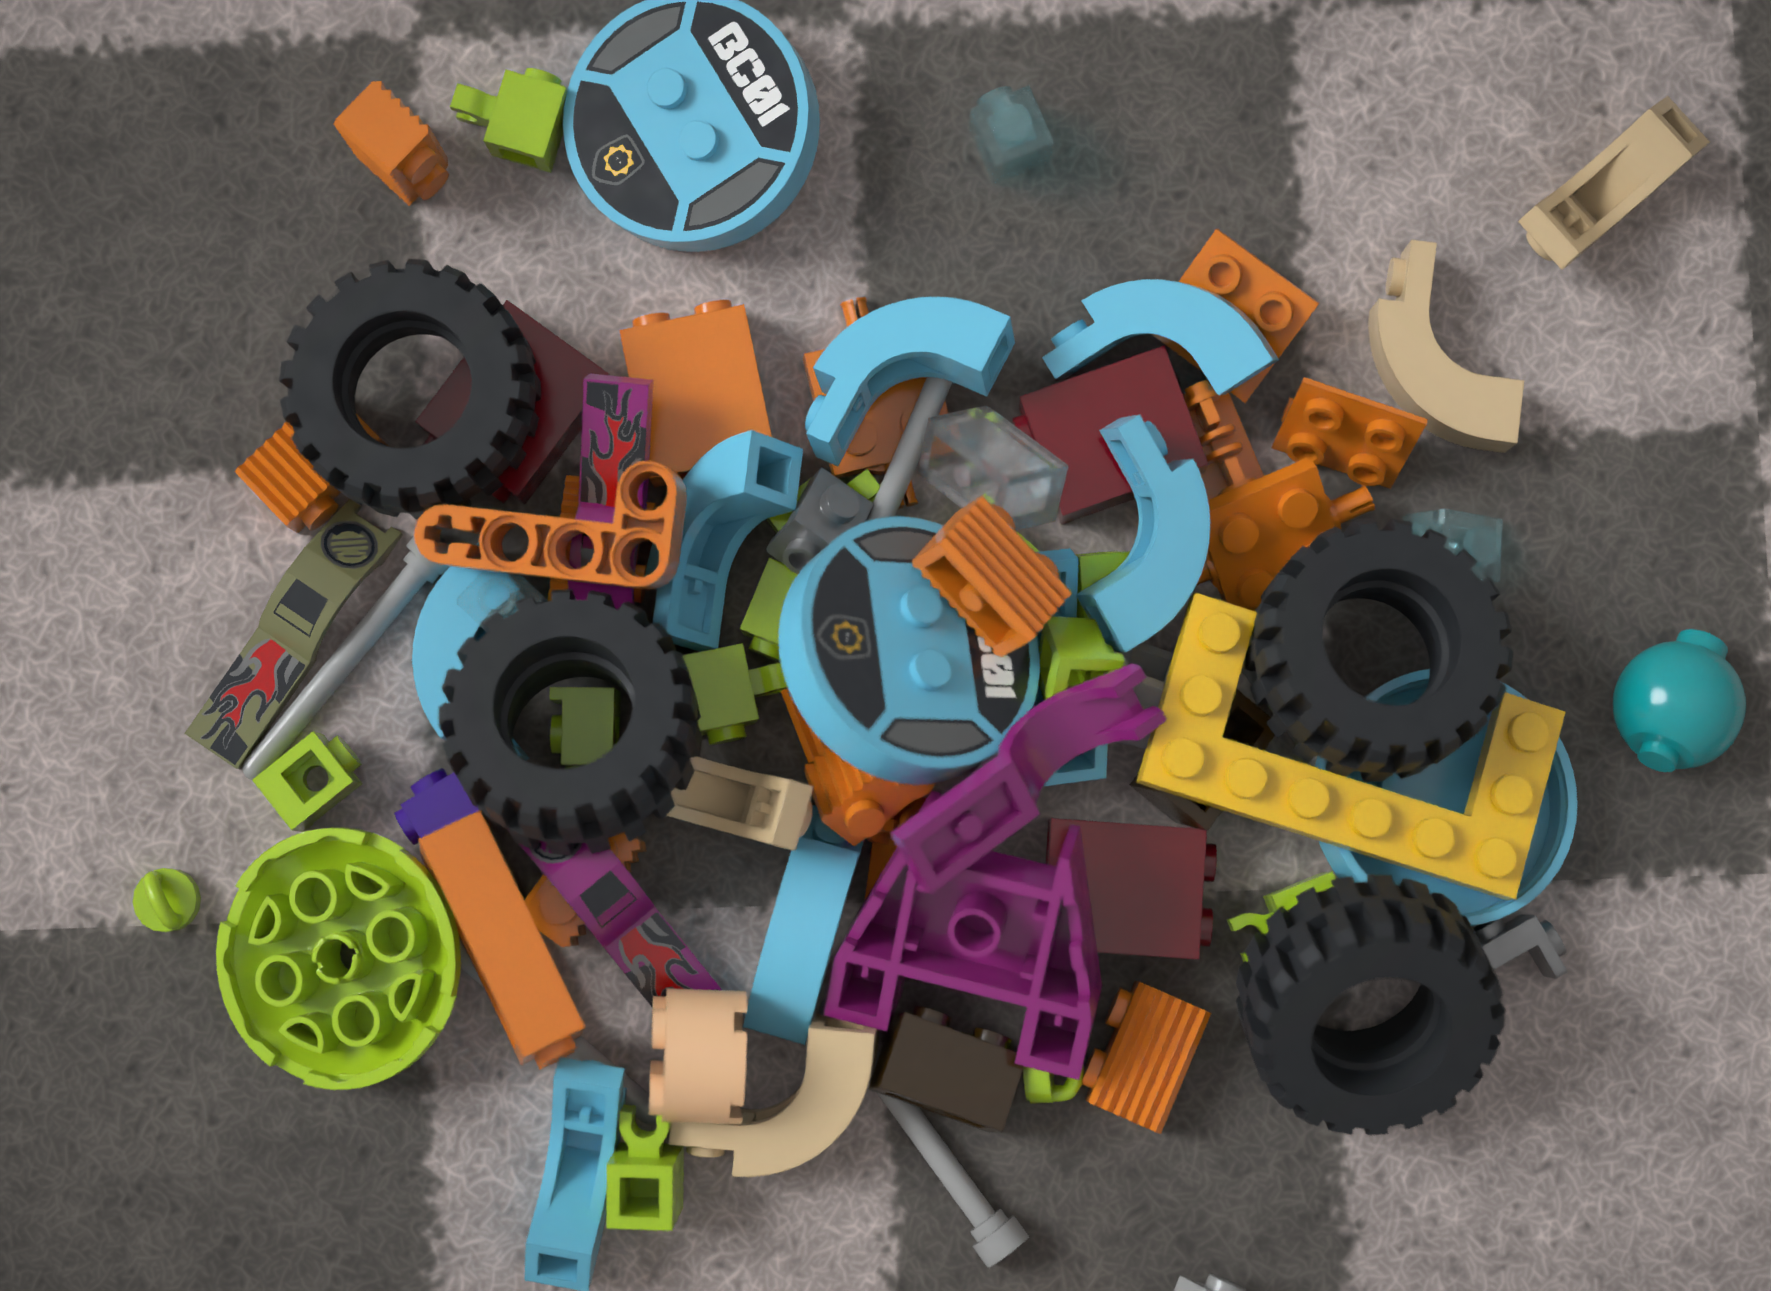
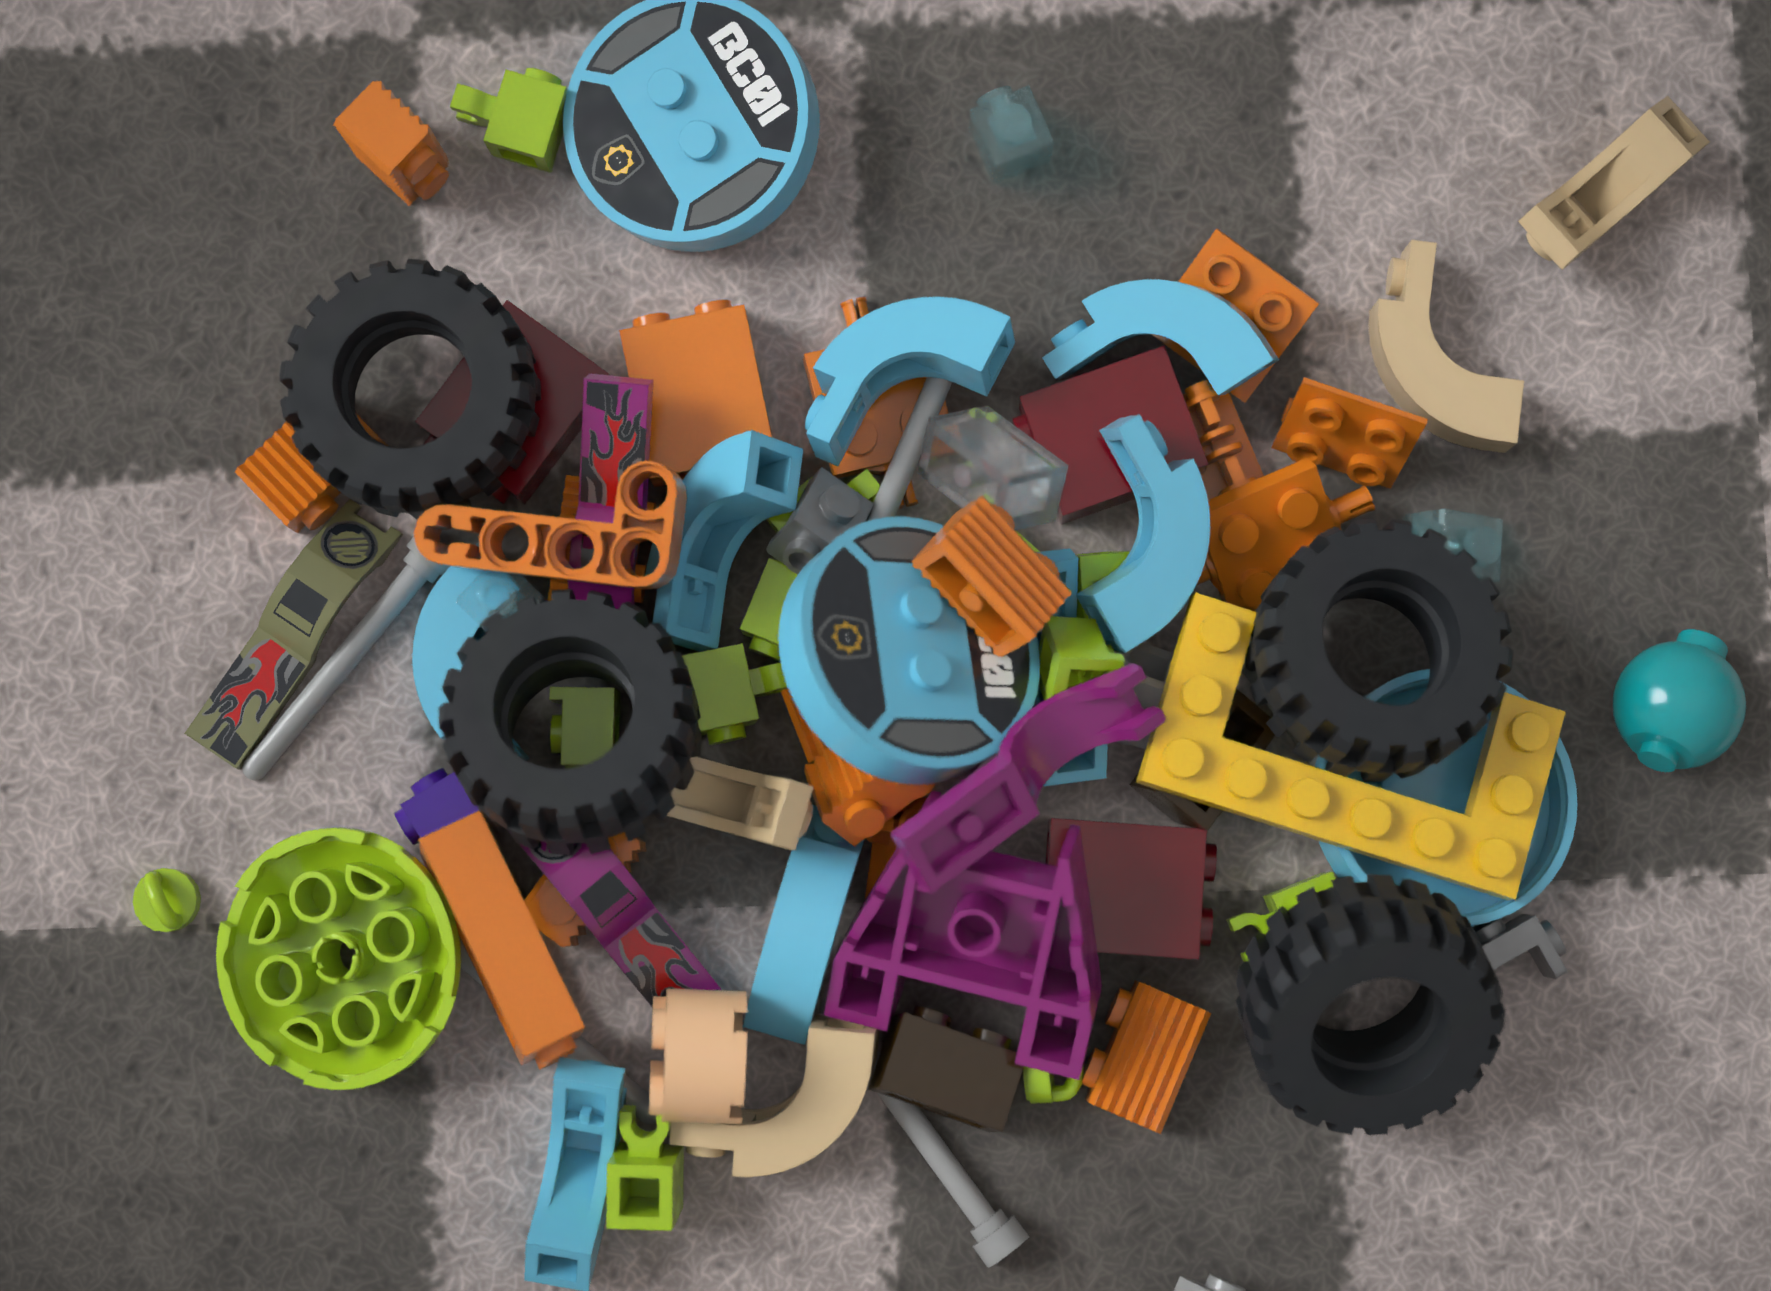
lime brick [252,731,363,832] -> none

